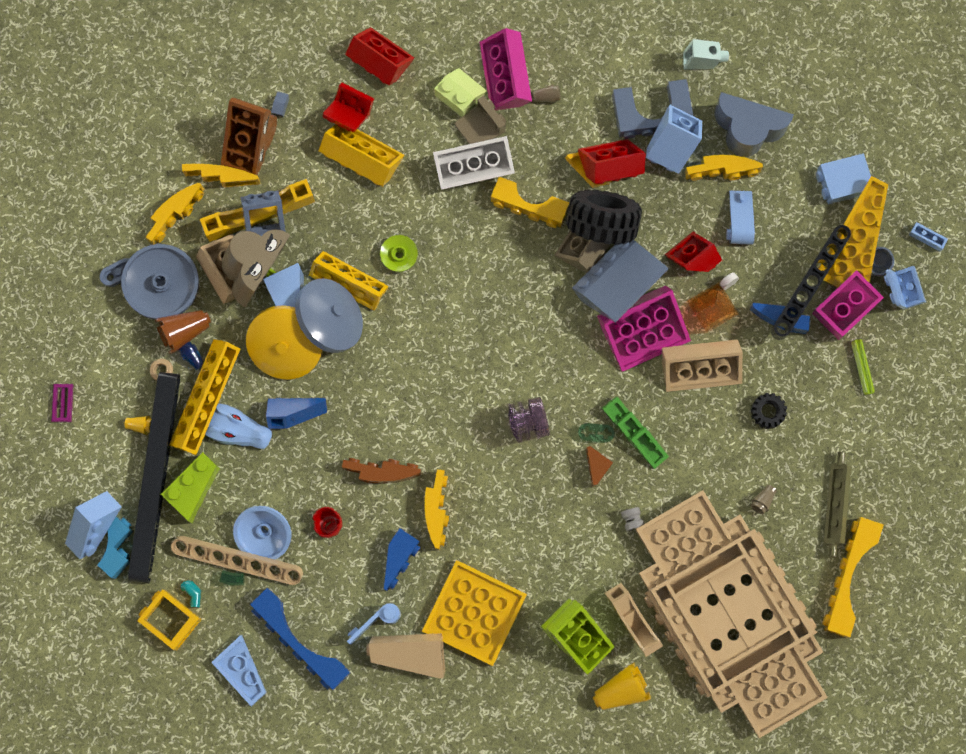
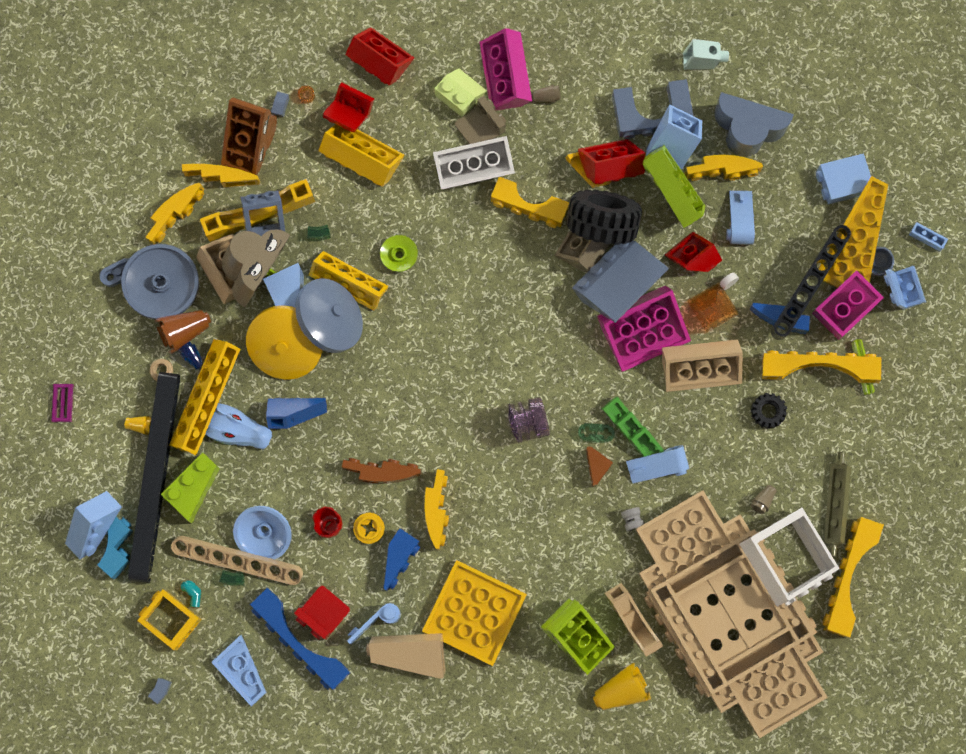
none -> sand blue piece [148,678,172,704]
none -> red bracket [294,586,350,640]
none -> clear orange bush [298,85,315,104]
none -> clear green piece [307,225,331,241]
none -> yellow gear [353,513,385,544]
none -> light blue door [626,445,689,484]
none -> lime wedge [643,145,706,228]
none -> white window [739,508,839,606]
none -> yellow arch [762,350,881,384]

